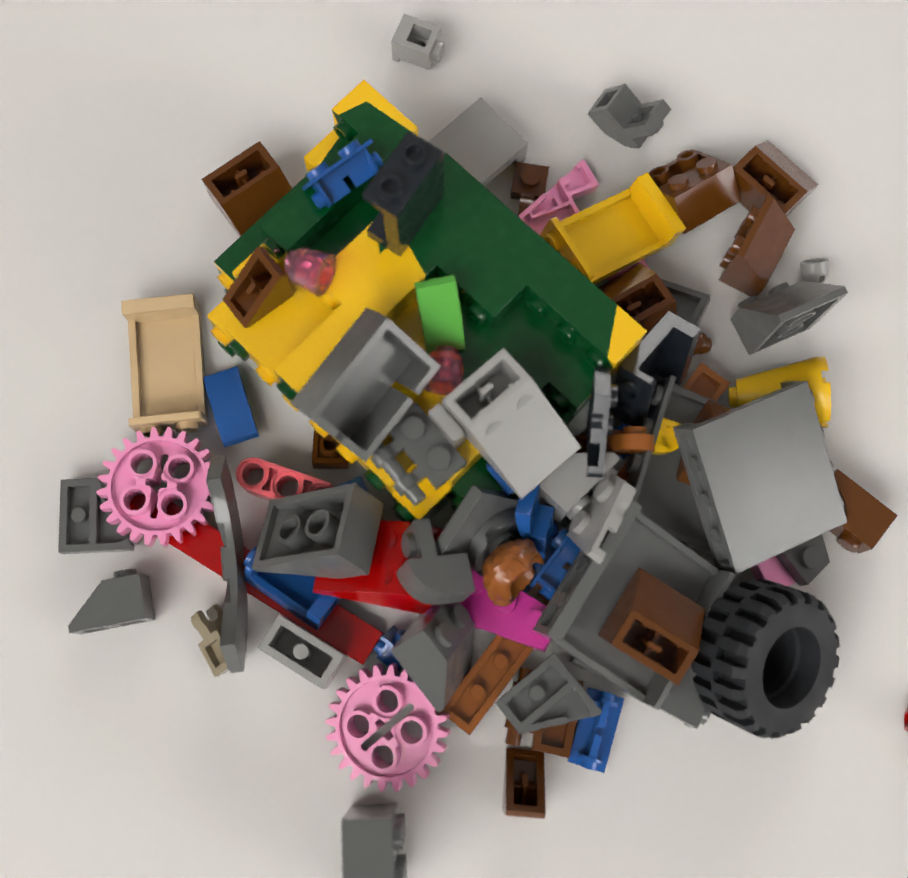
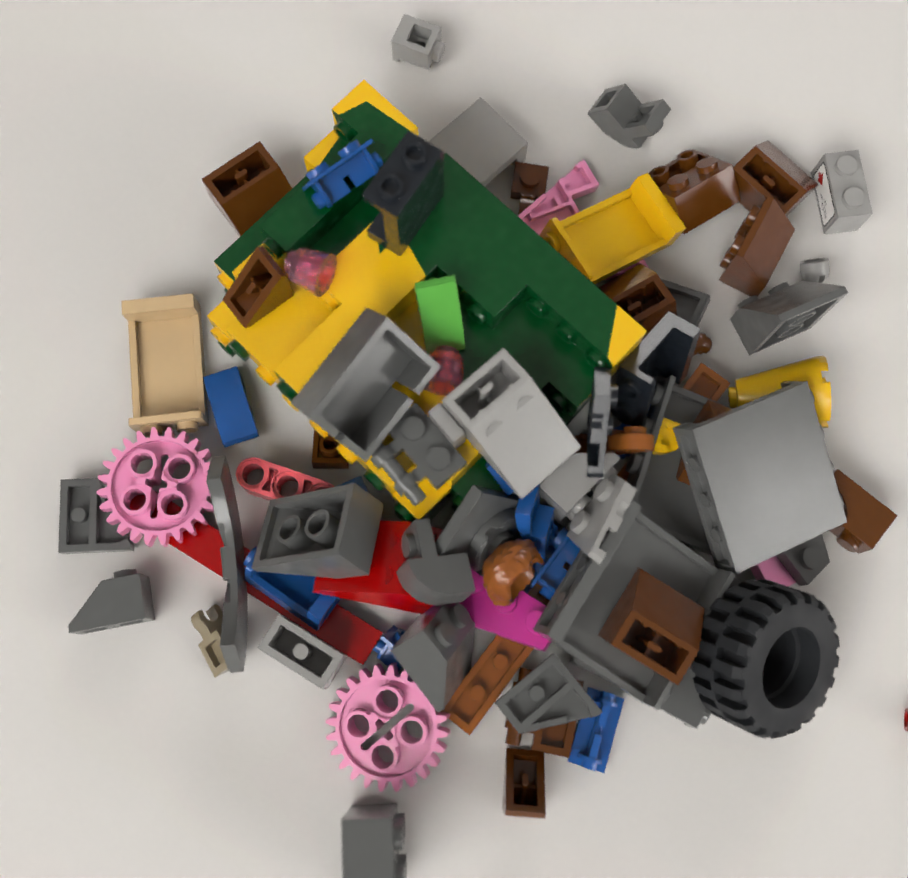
none -> light grey brick [811,150,873,234]

